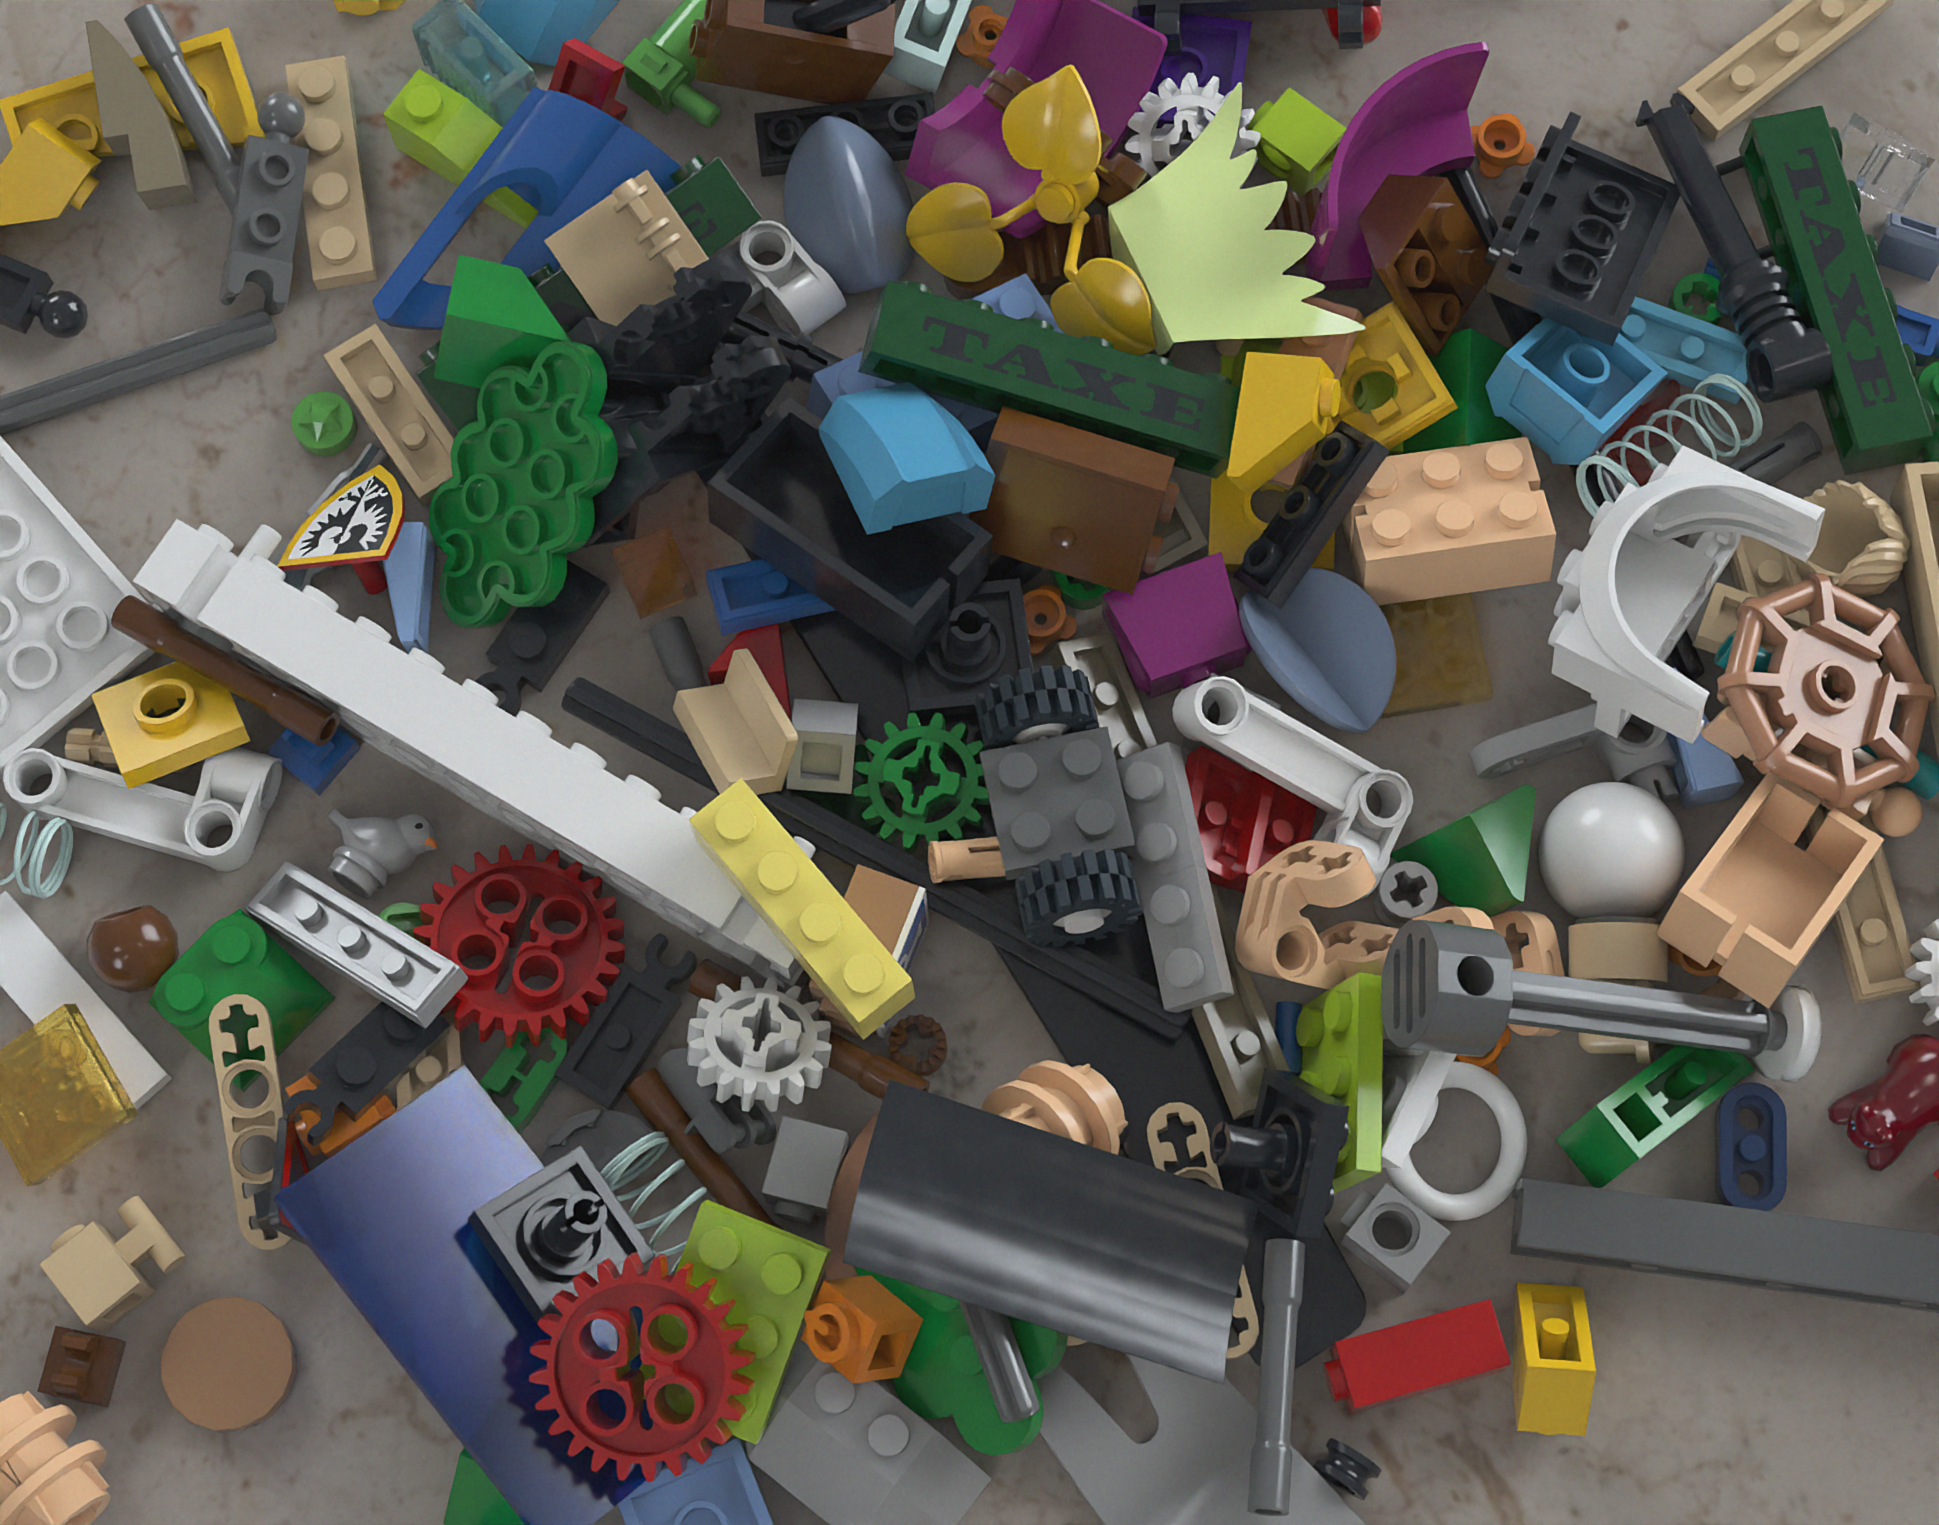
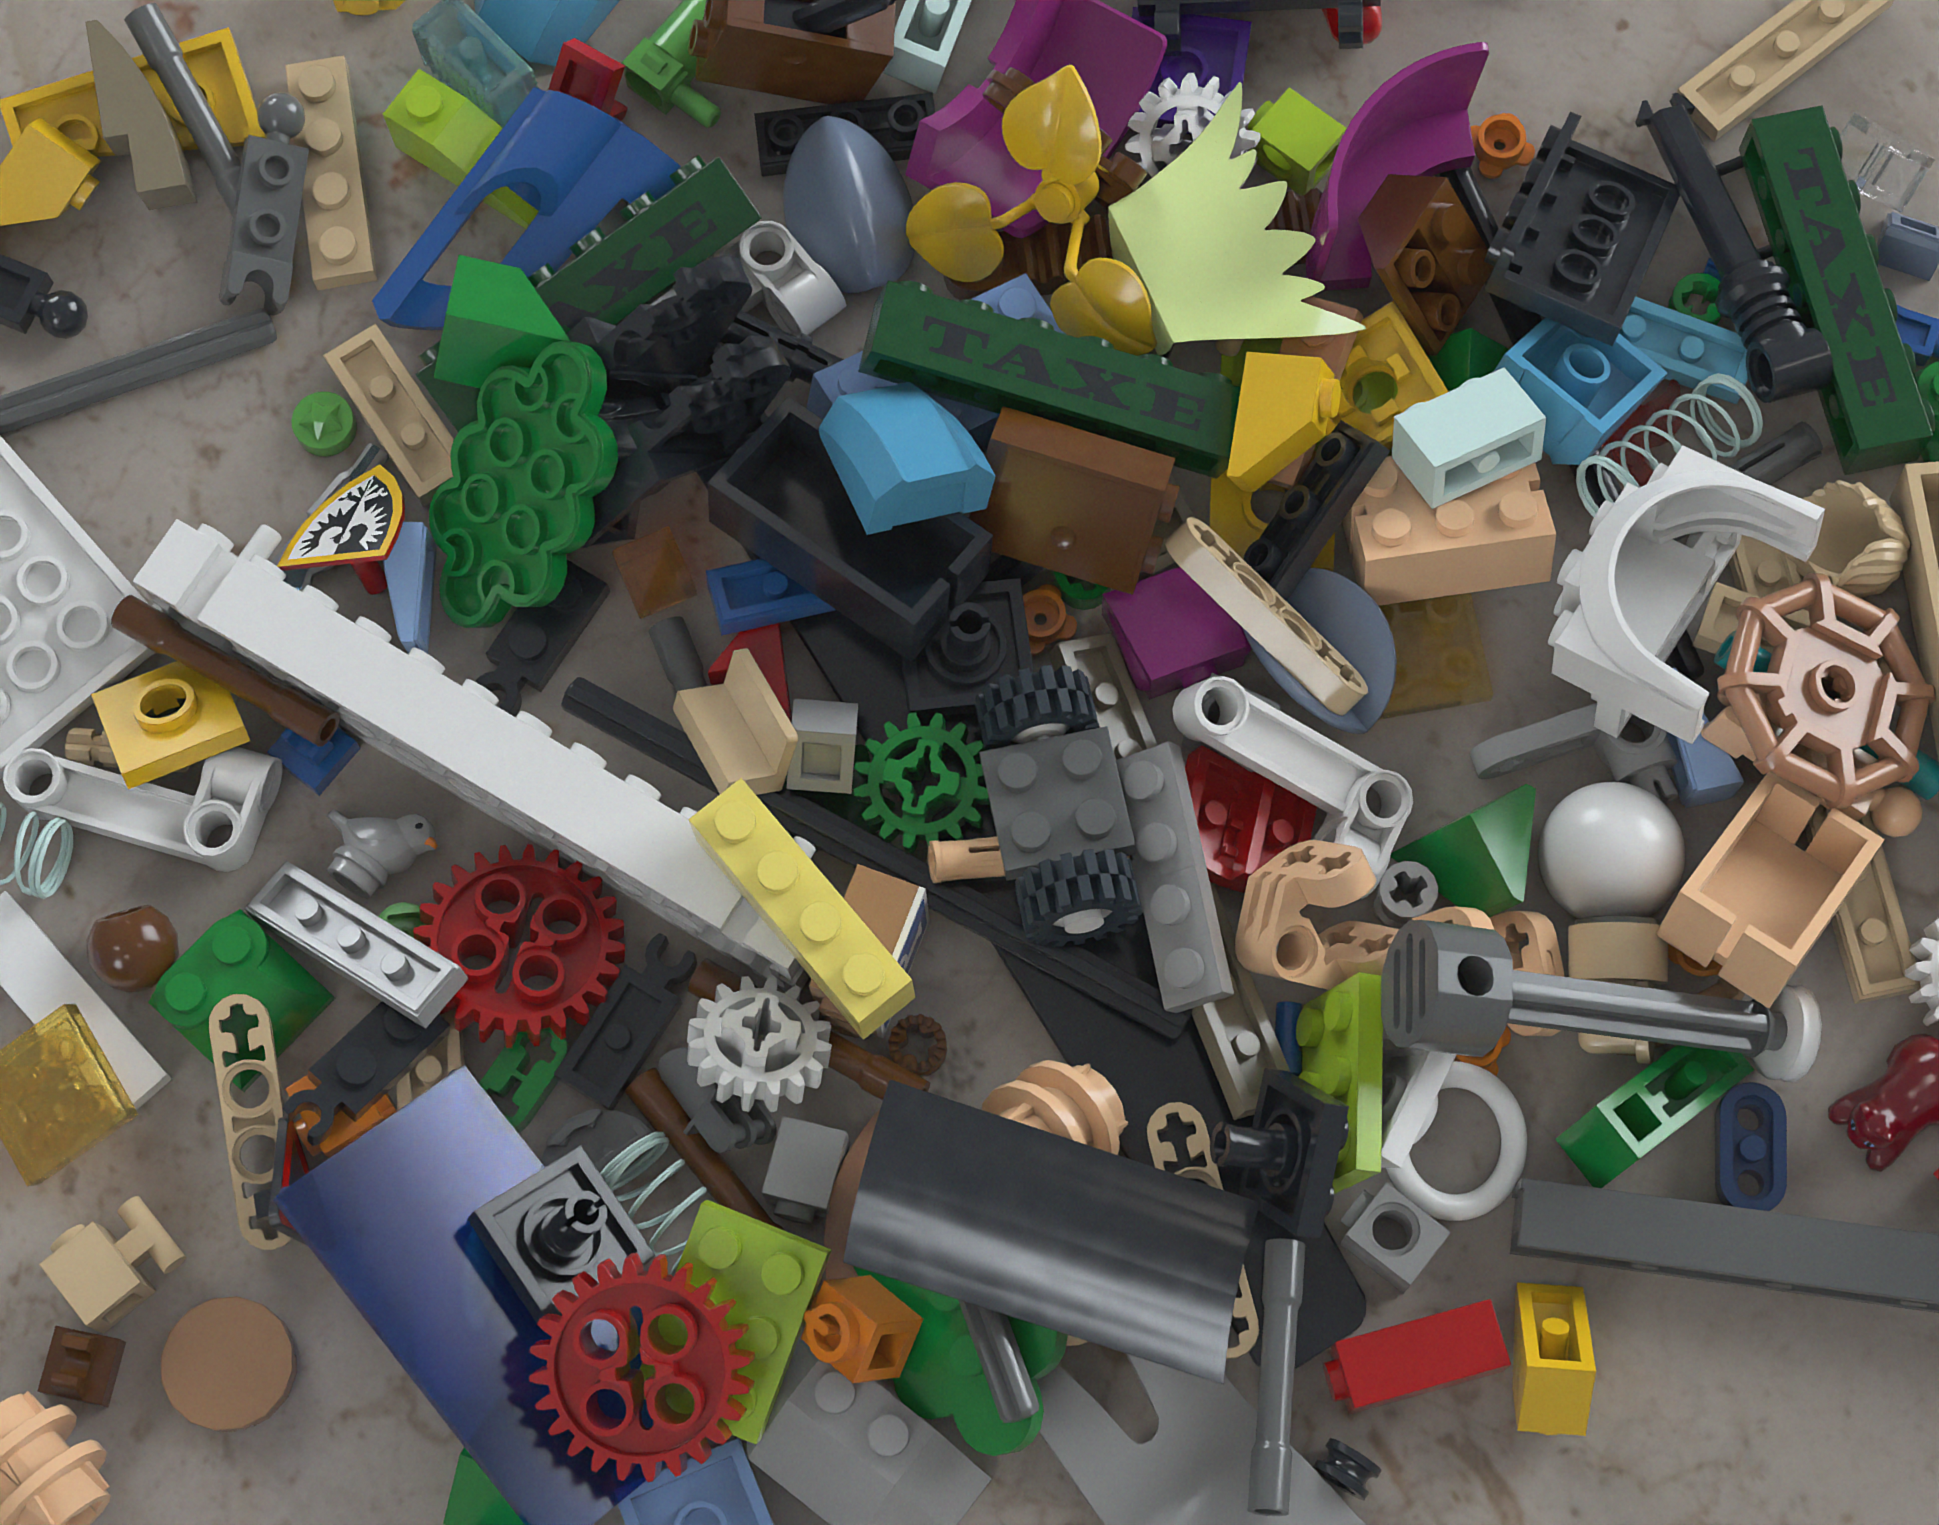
tan hinge [544,170,709,326] -> none
orange plate [956,5,1009,68] -> none
none -> tan beam [1165,517,1368,716]
none -> light aqua brick [1392,367,1546,509]

